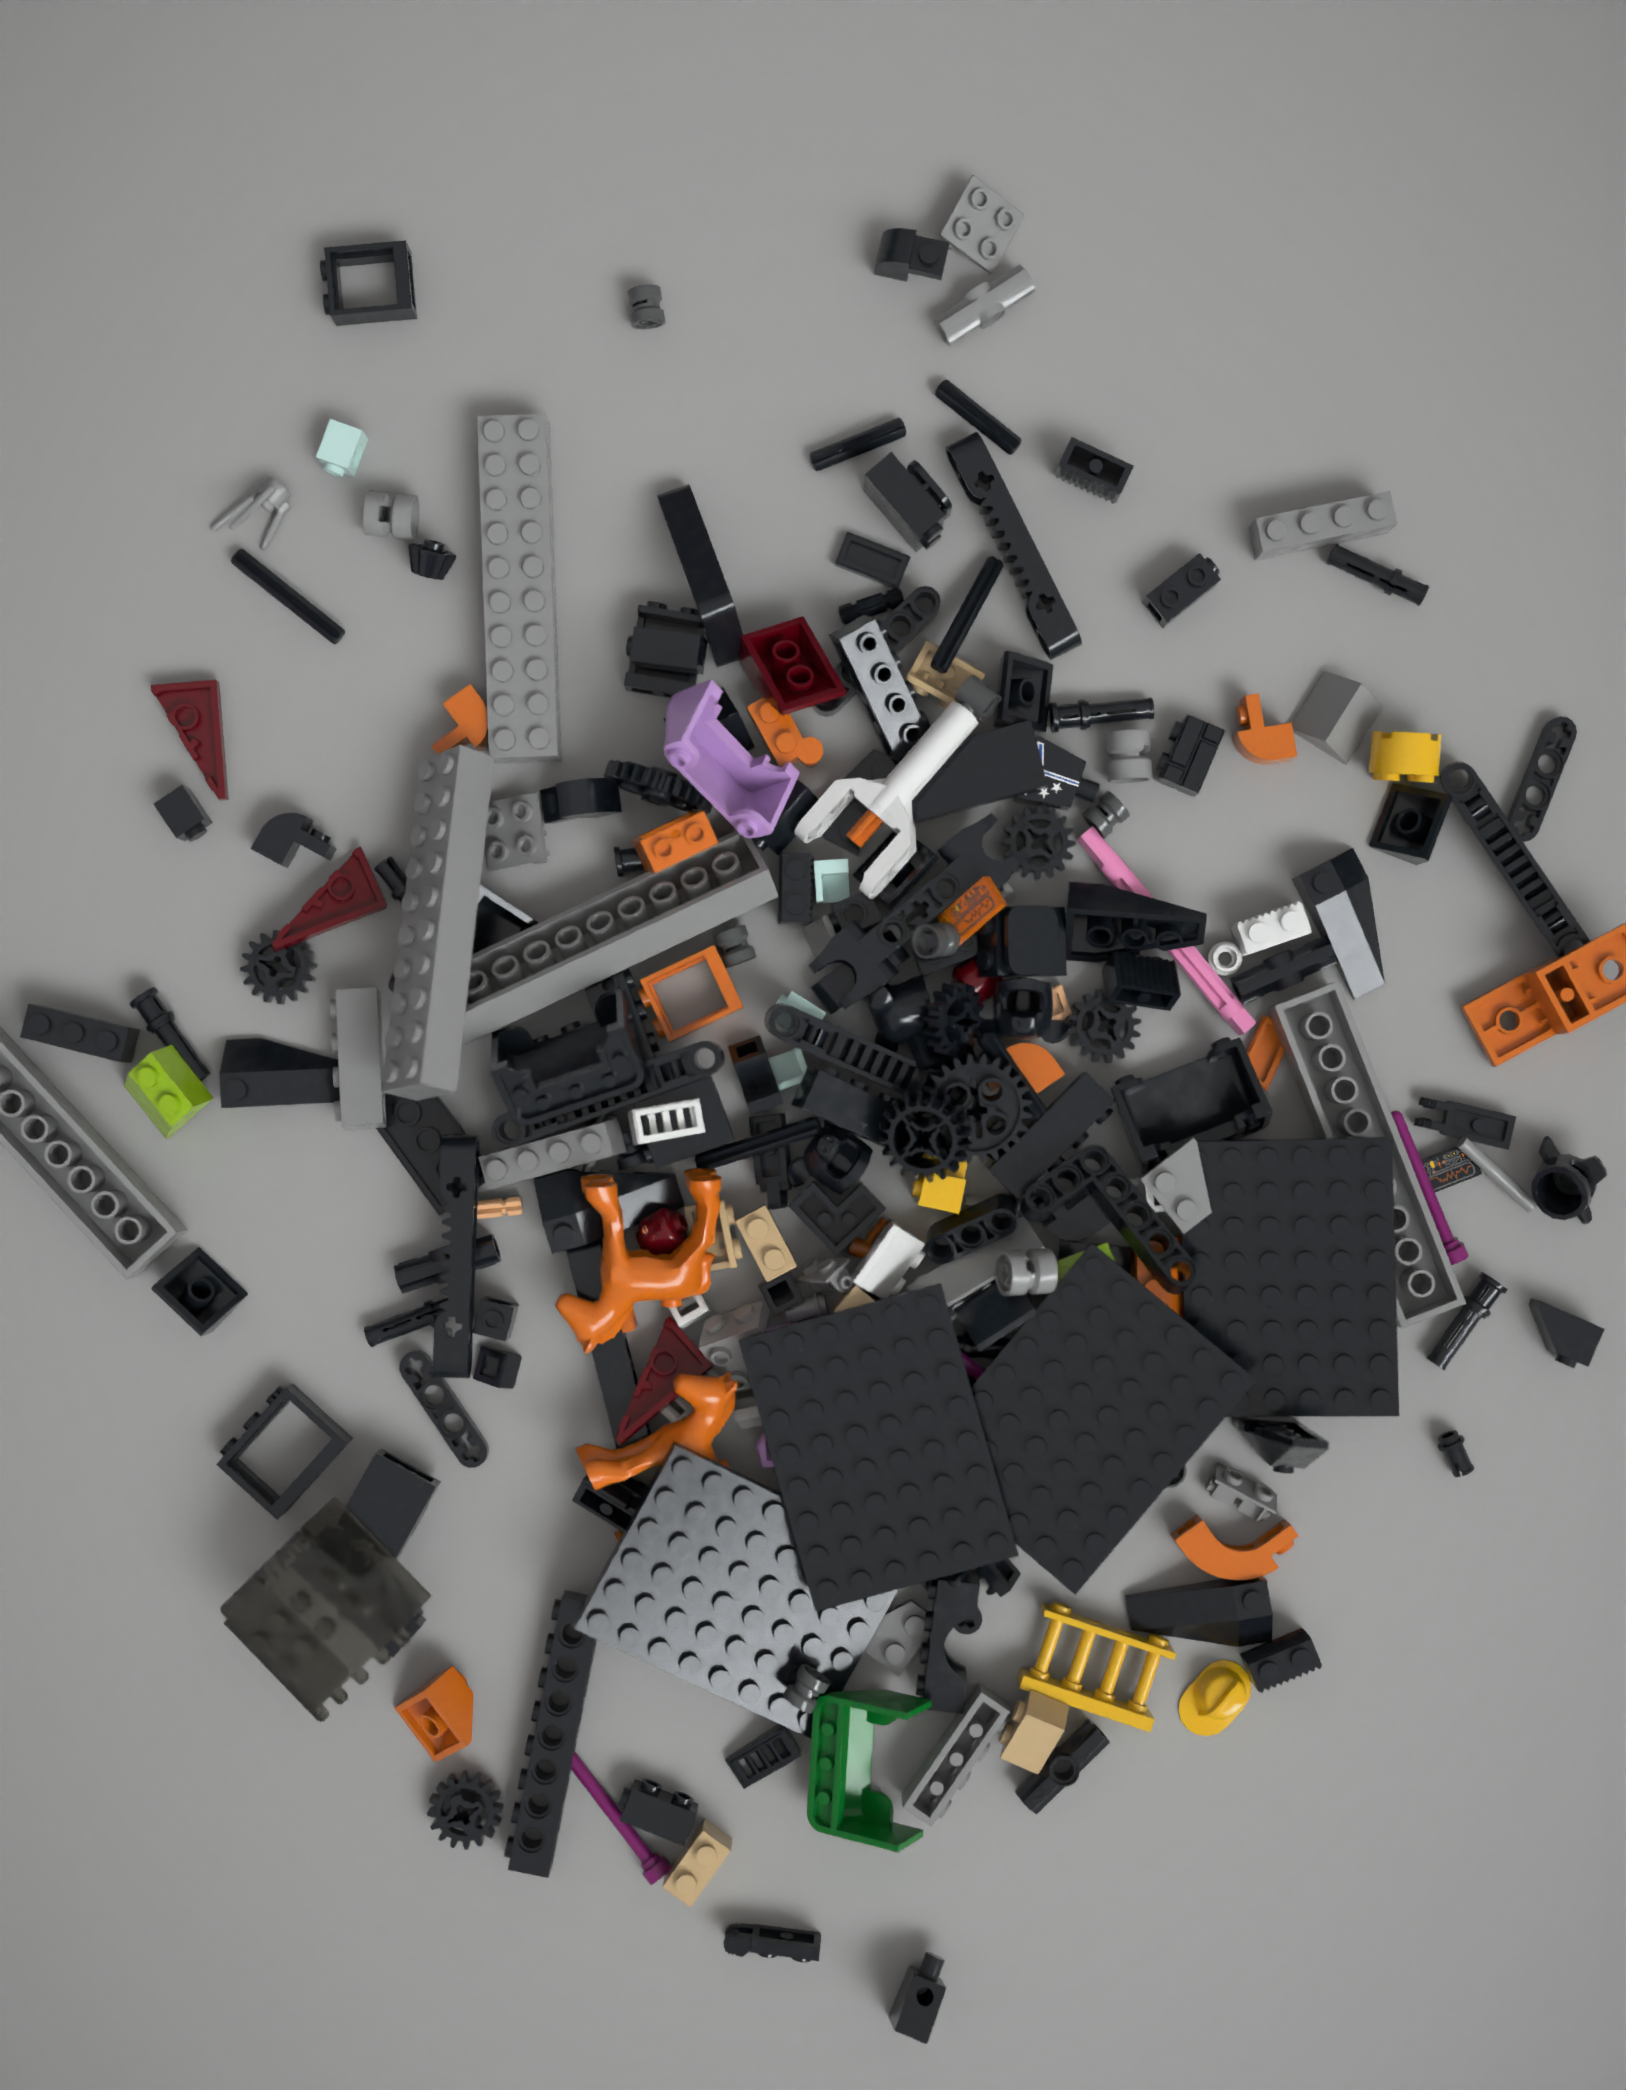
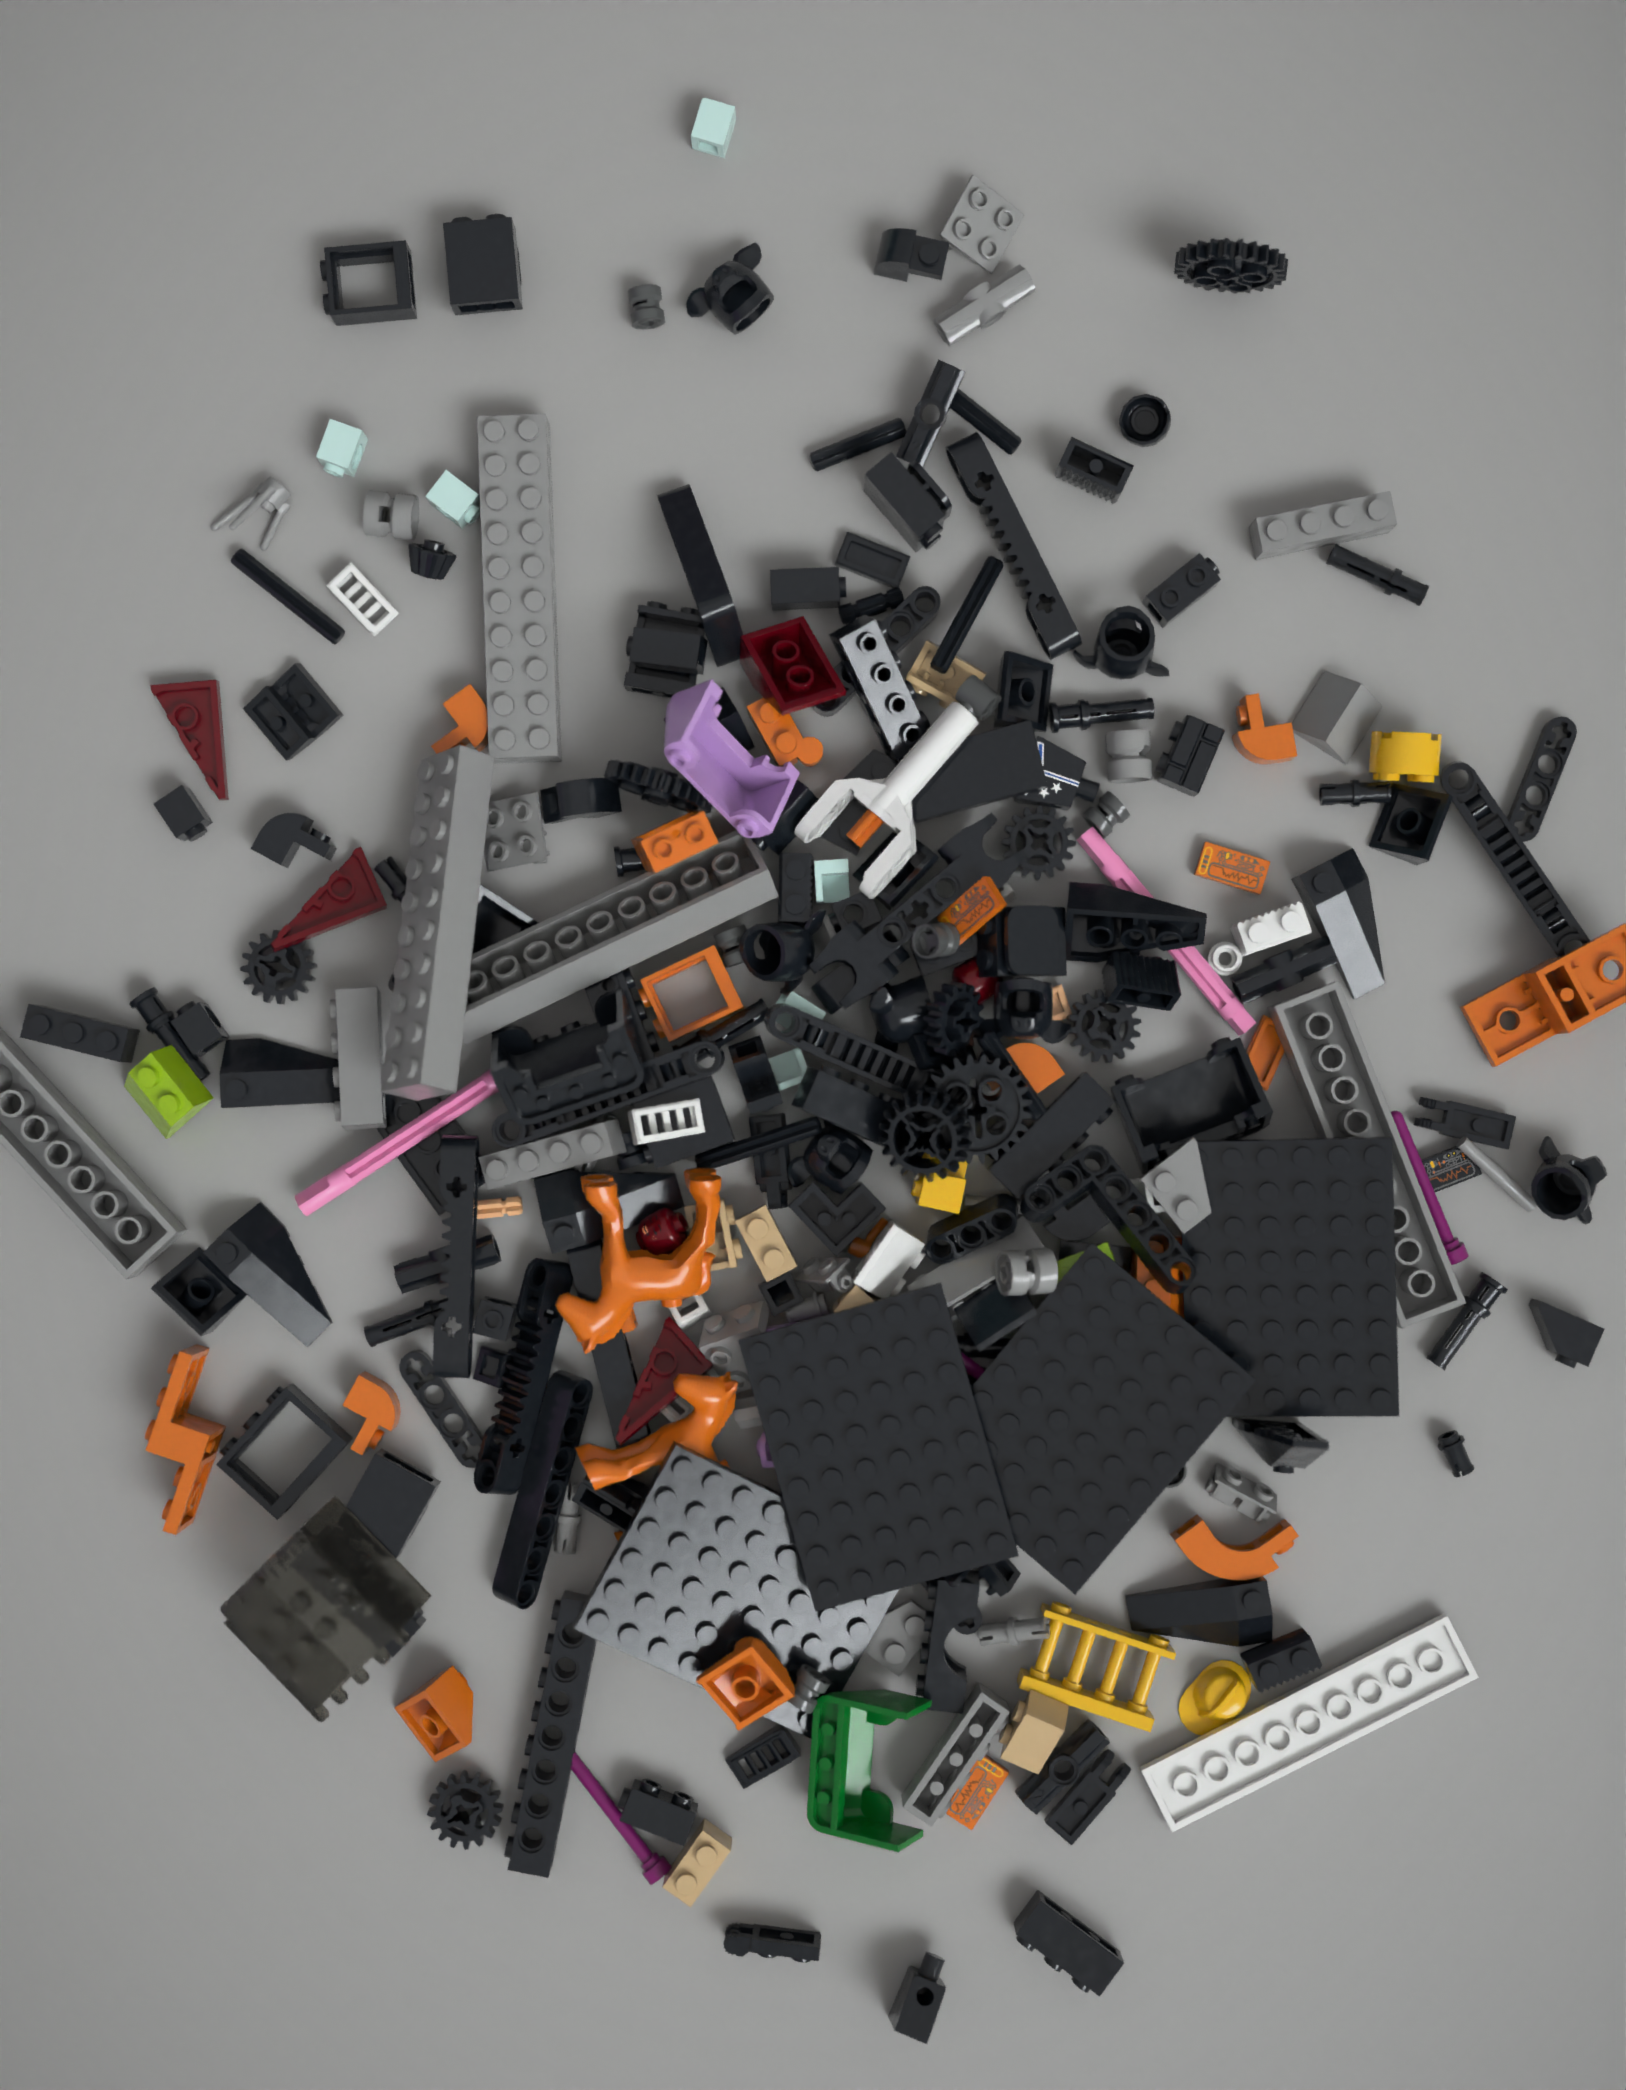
none -> orange bracket [145,1344,226,1535]
none -> black brick [170,1001,230,1056]
none -> black wedge [203,1202,333,1347]
none -> black slope [243,663,343,761]
none -> bright pink piece [294,1069,499,1216]
none -> white slope [326,563,399,637]
none -> orange brick [343,1371,401,1455]
none -> light aqua brick [425,470,480,529]
none -> black brick [443,214,523,316]
none -> black gear [474,1258,573,1495]
none -> black beam [492,1370,593,1610]
none -> light grey pin [554,1482,582,1554]
none -> black pin [672,998,768,1062]
none -> black piece [686,242,774,335]
none -> light aqua panel [691,98,736,158]
none -> orange slope [696,1637,795,1731]
none -> black piece [740,909,826,993]
none -> black brick [770,567,846,611]
none -> black piece [896,359,966,468]
none -> orange tile [946,1755,1009,1831]
none -> light grey pin [978,1616,1050,1646]
none -> black brick [1013,1890,1124,1997]
none -> black hinge [1044,1749,1131,1845]
none -> black piece [1073,605,1170,680]
none -> black hair [1119,394,1171,448]
none -> white plate [1139,1613,1479,1832]
none -> black gear [1174,238,1288,294]
none -> orange tile [1194,841,1270,895]
none -> black pin [1319,780,1391,807]

